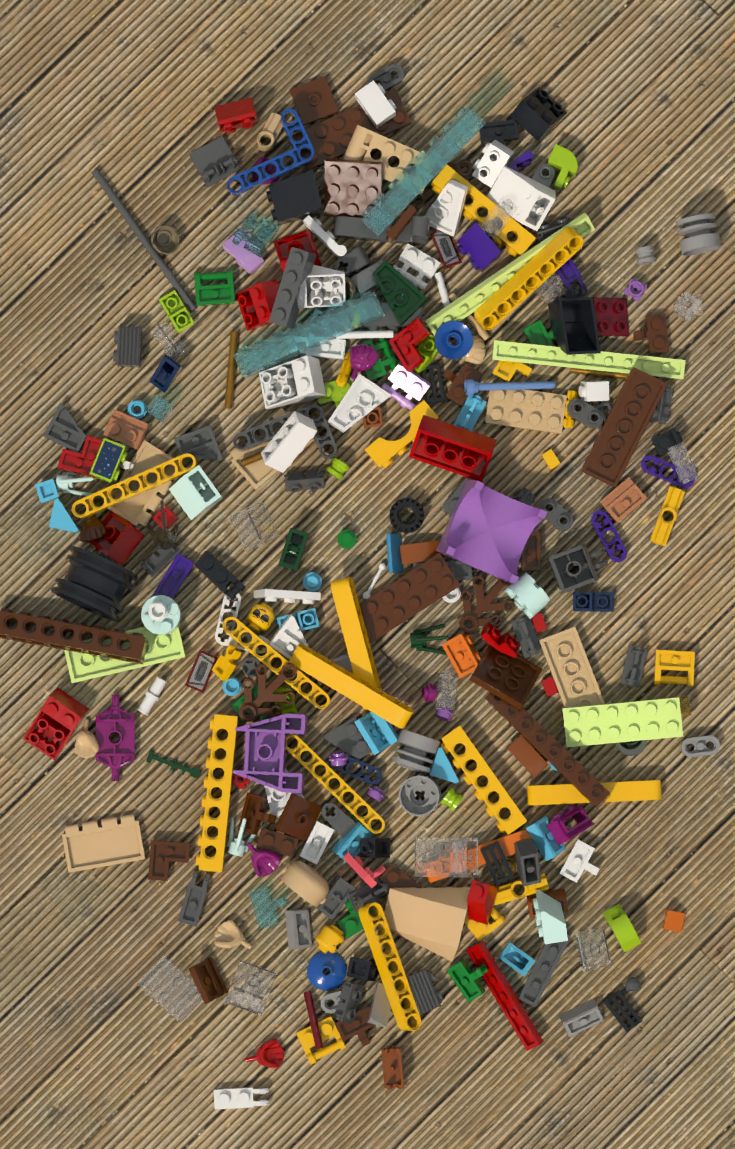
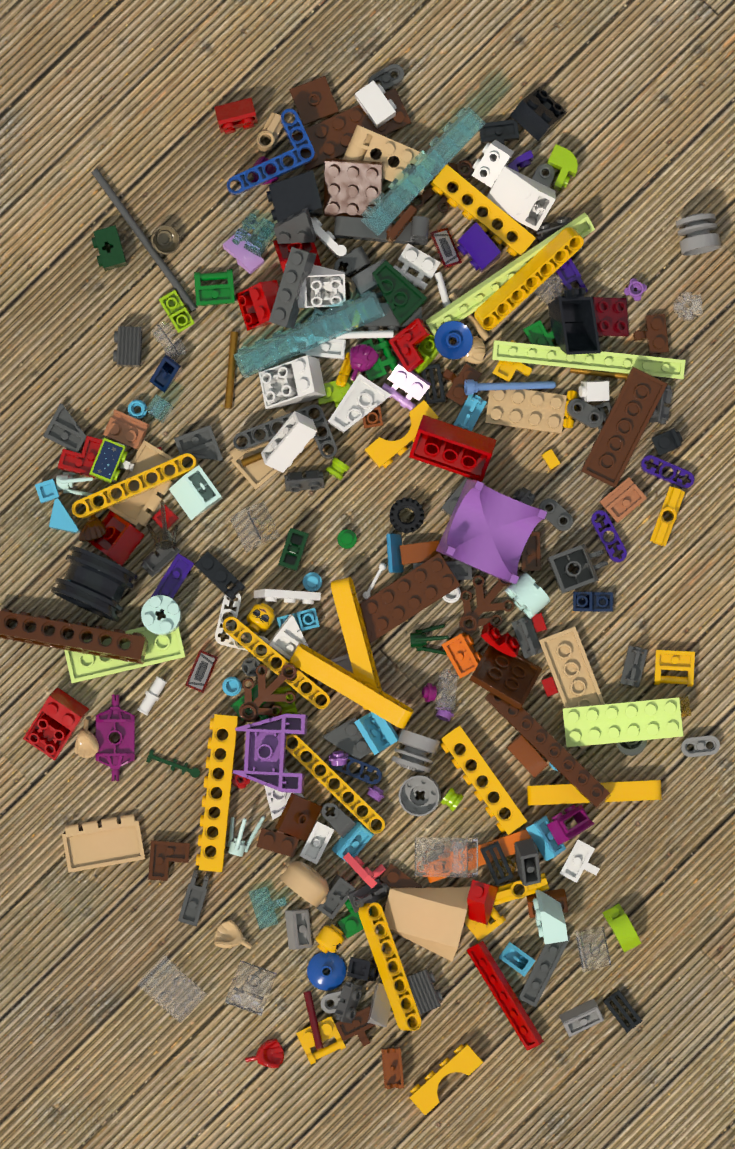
white plate [148,601,168,621] -> none
reddish brown plate [188,957,228,1004] -> none
dark grey hinge [189,136,241,188] -> none
yellow plate [212,645,242,682] -> none
white hinge [214,1087,269,1110] -> none
reddish brown plate [238,792,276,835] -> none
magenta piece [246,842,281,876] -> none
black bracket [360,838,390,858] -> none
white wing [423,179,468,237] -> none
medium azure slope [429,747,459,783] -> none
green plate [447,959,488,1002] -> none
clear hinge [480,197,518,239] -> none
dark grey hinge [625,977,641,992] -> none
light grey wheel [635,246,656,265] -> none
orange slope [662,909,685,933] -> none
clear hinge [667,442,699,485] -> none
none -> dark green brick [91,225,127,271]
none -> dark grey wing [274,208,316,244]
none -> yellow arch [409,1043,483,1115]

